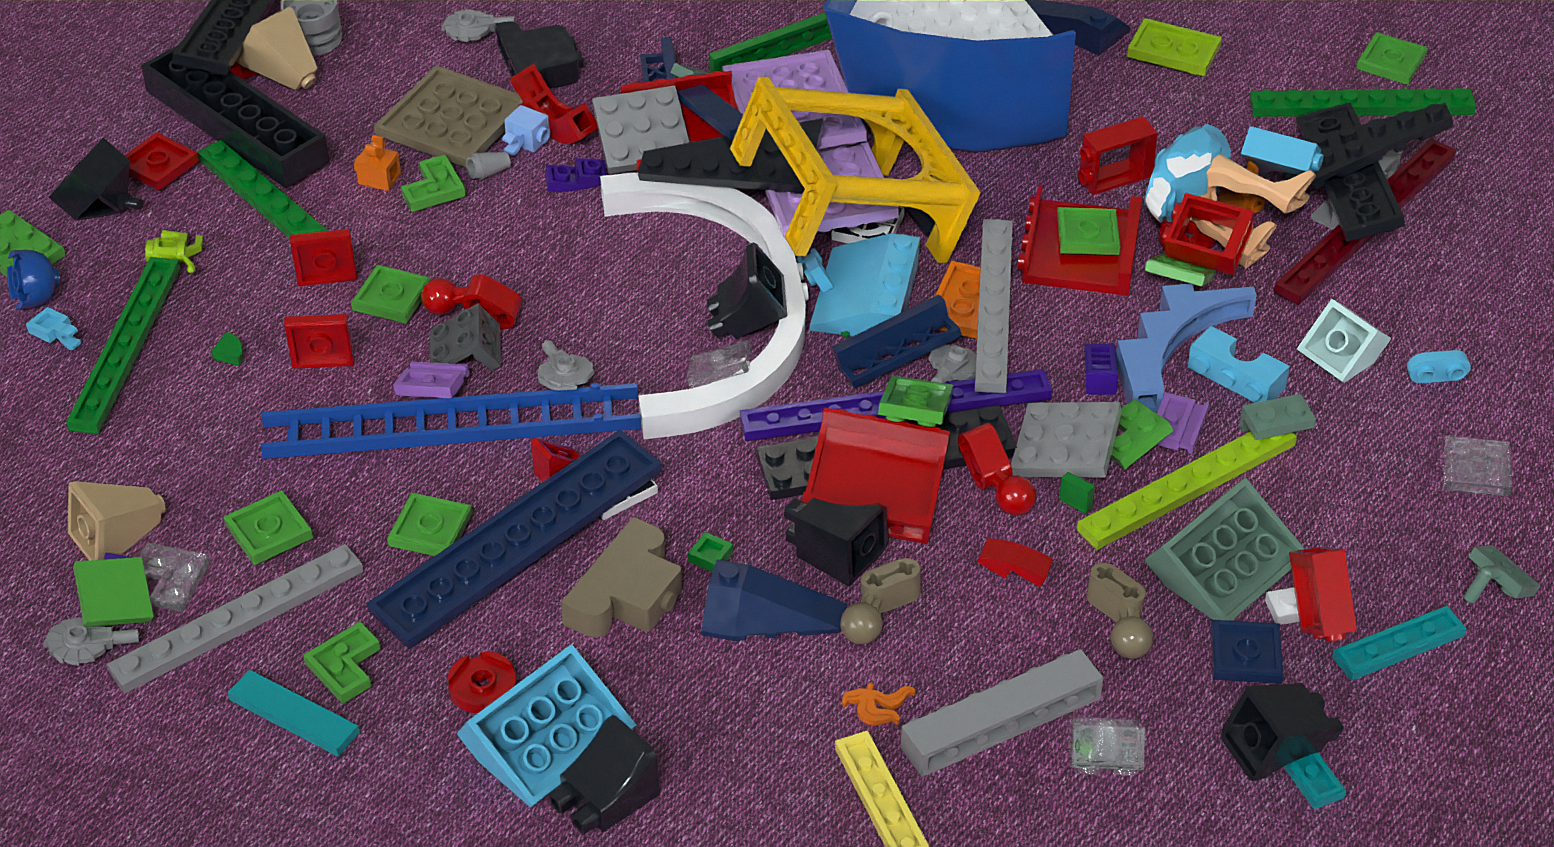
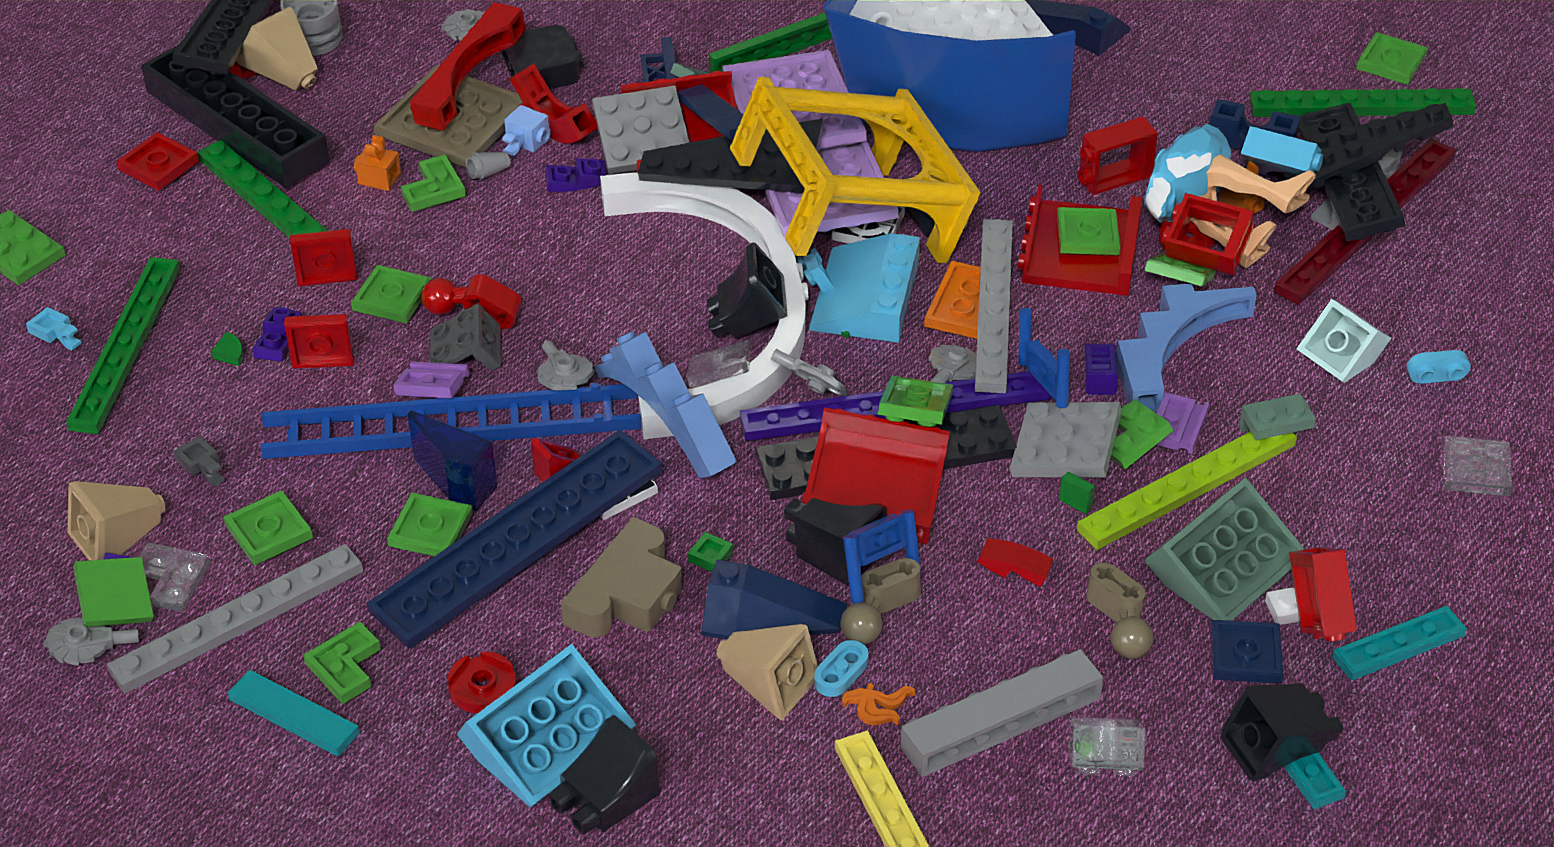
blue cylinder [7,250,59,310] -> none
black piece [49,137,143,220] -> none
lime piece [145,230,203,273] -> none
dark blue fence [832,295,962,389] -> none
red beam [957,423,1036,516] -> none
lime plate [1127,18,1222,76] -> none
medium azure arch [1188,326,1290,403] -> none
sand green plate [1463,545,1541,604] -> none
none -> dark grey plate [173,436,225,487]
none -> dark purple slope [253,307,302,362]
none -> clear blue slope [407,410,498,511]
none -> red arch [409,2,526,131]
none -> medium blue arch [594,331,737,478]
none -> tan slope [717,624,818,720]
none -> light grey piece [771,349,848,396]
none -> medium azure plate [814,640,869,697]
none -> blue plate [843,509,921,603]
none -> blue plate [1018,308,1070,408]
none -> dark blue arch [1210,99,1301,149]

